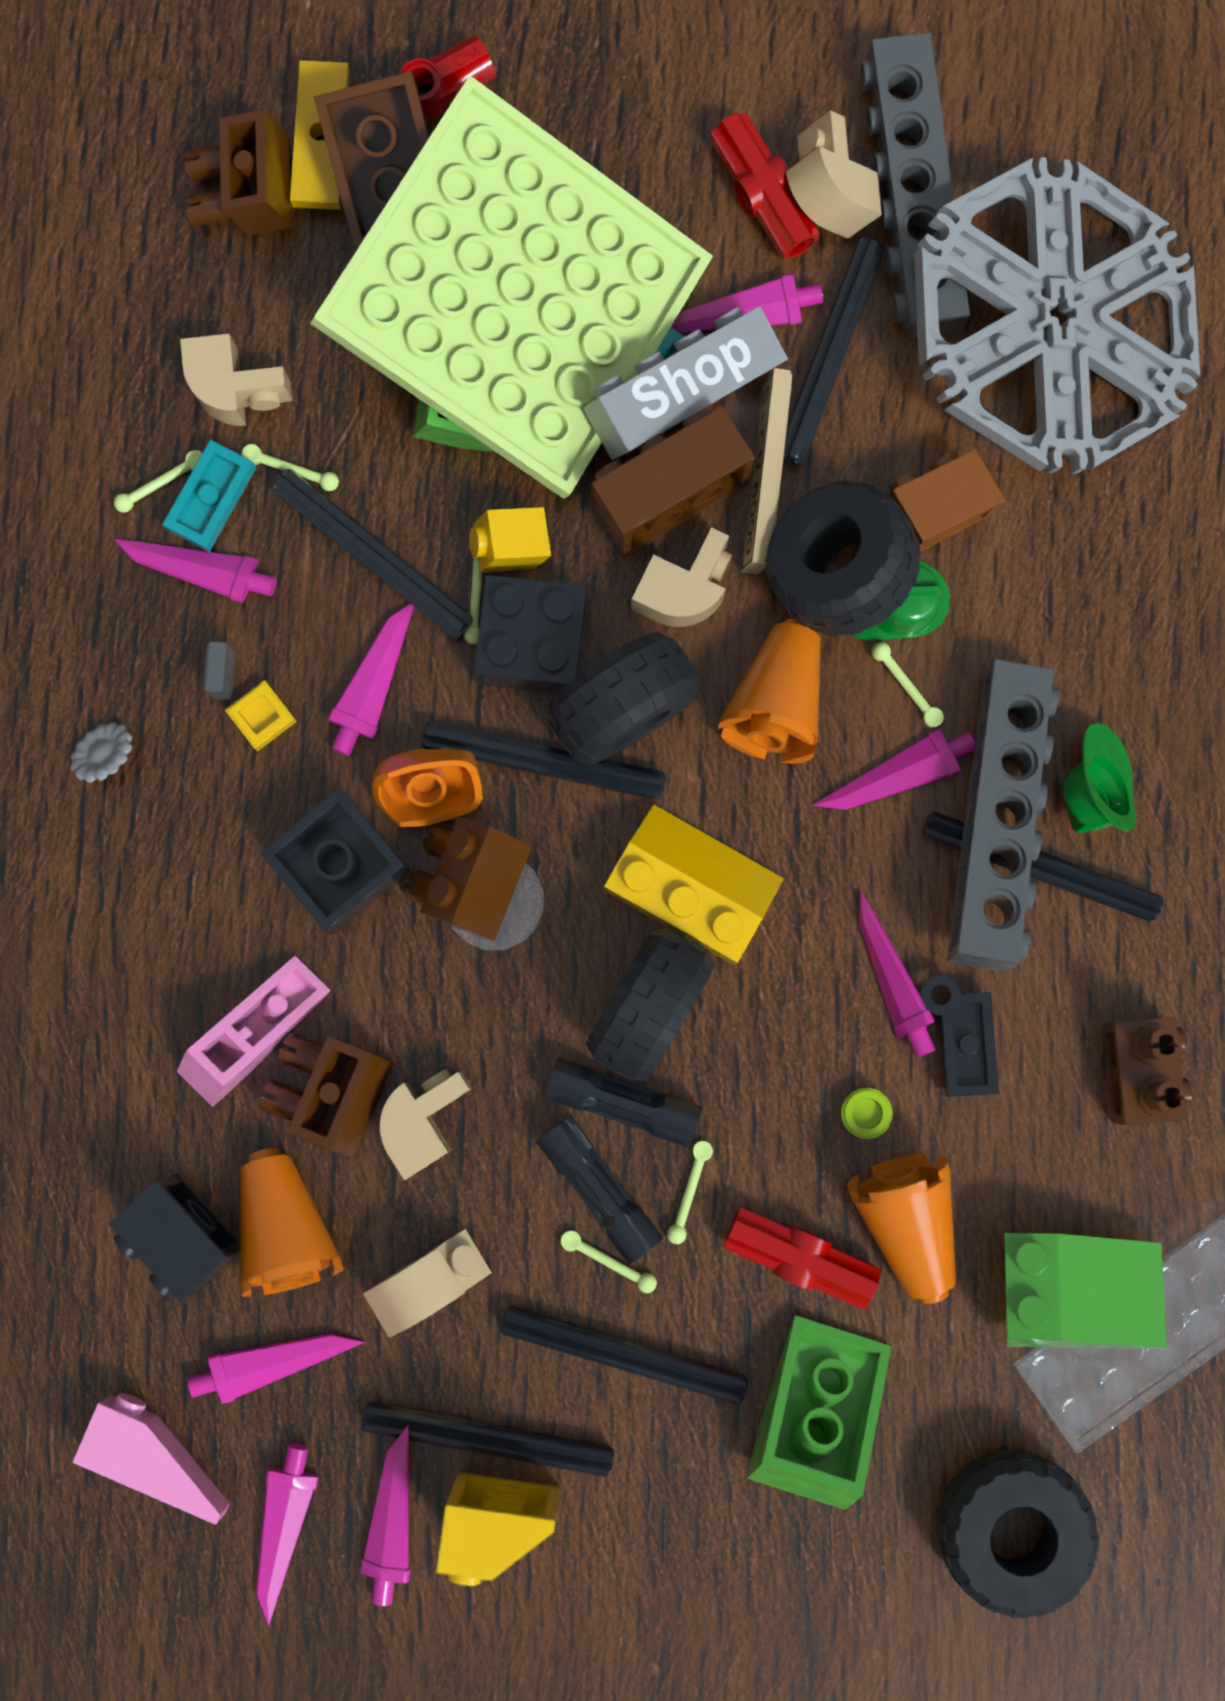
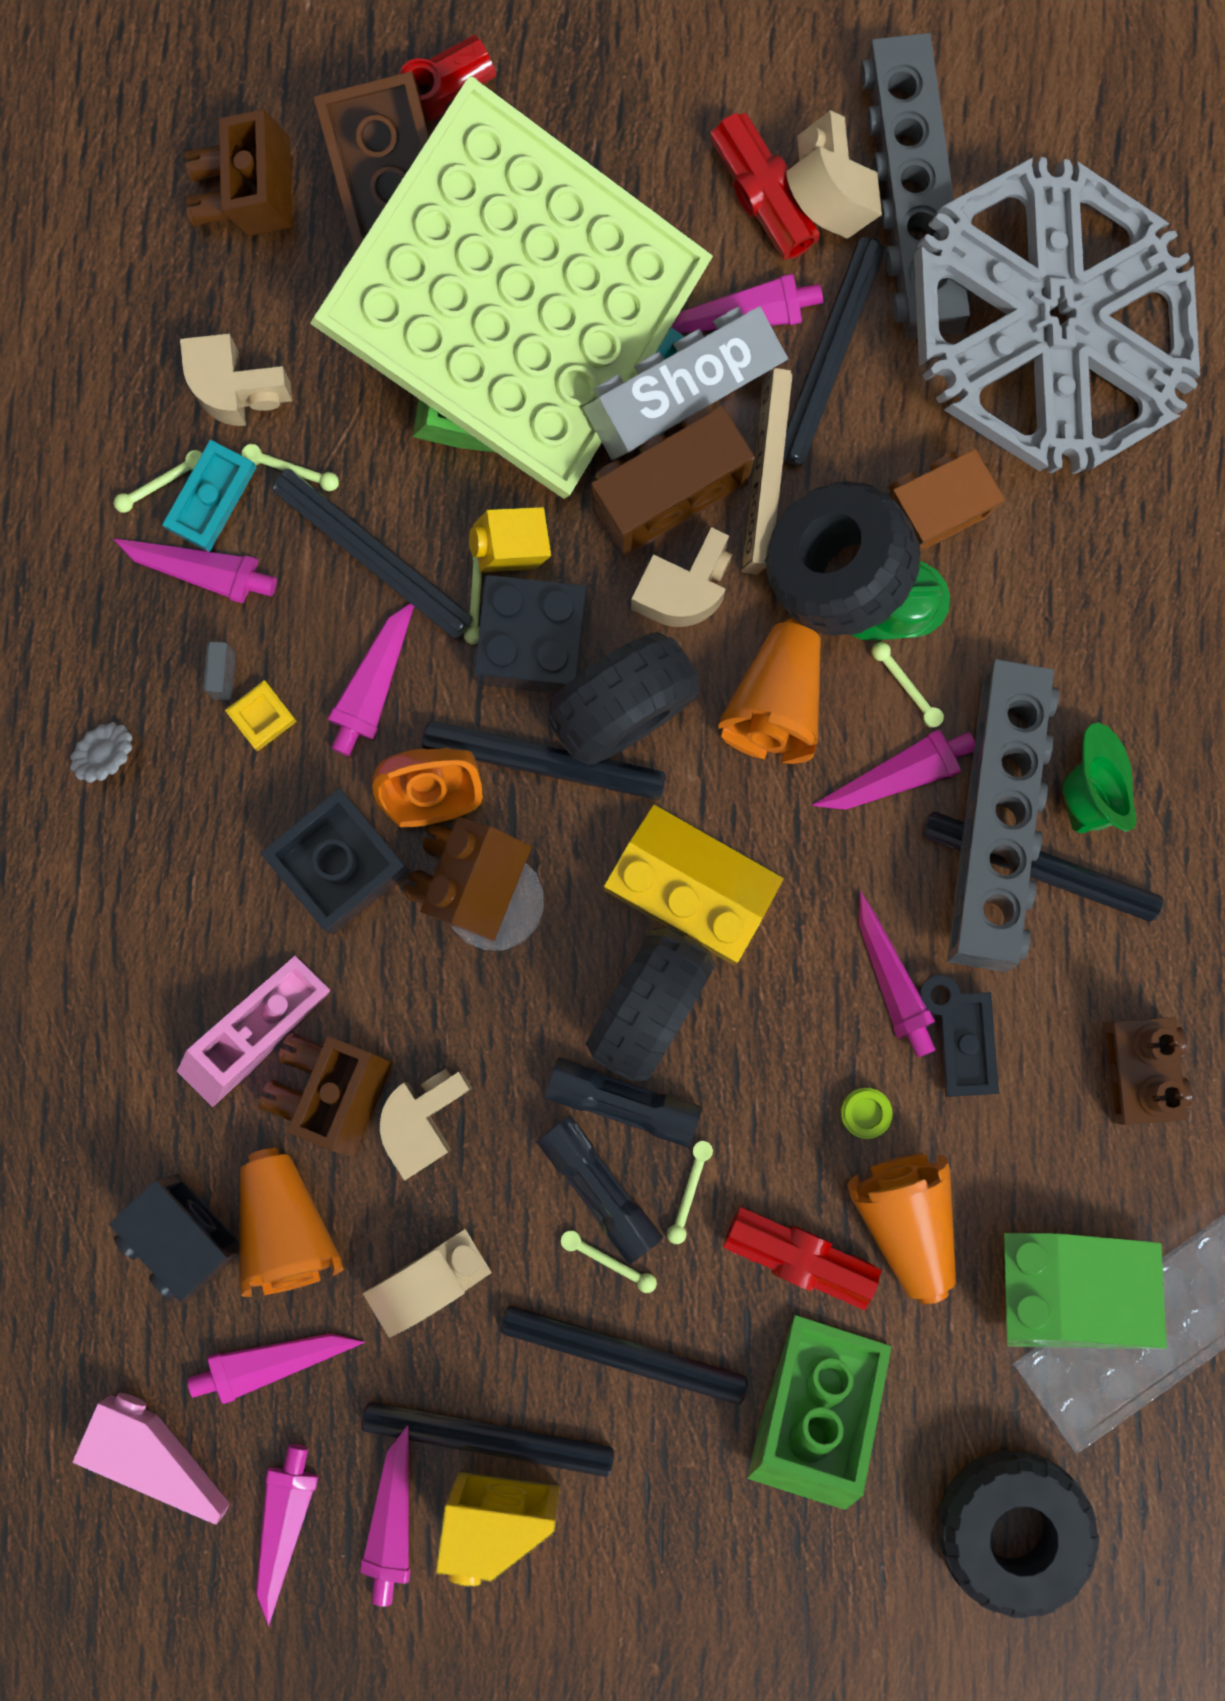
yellow tile [290,61,350,210] -> none

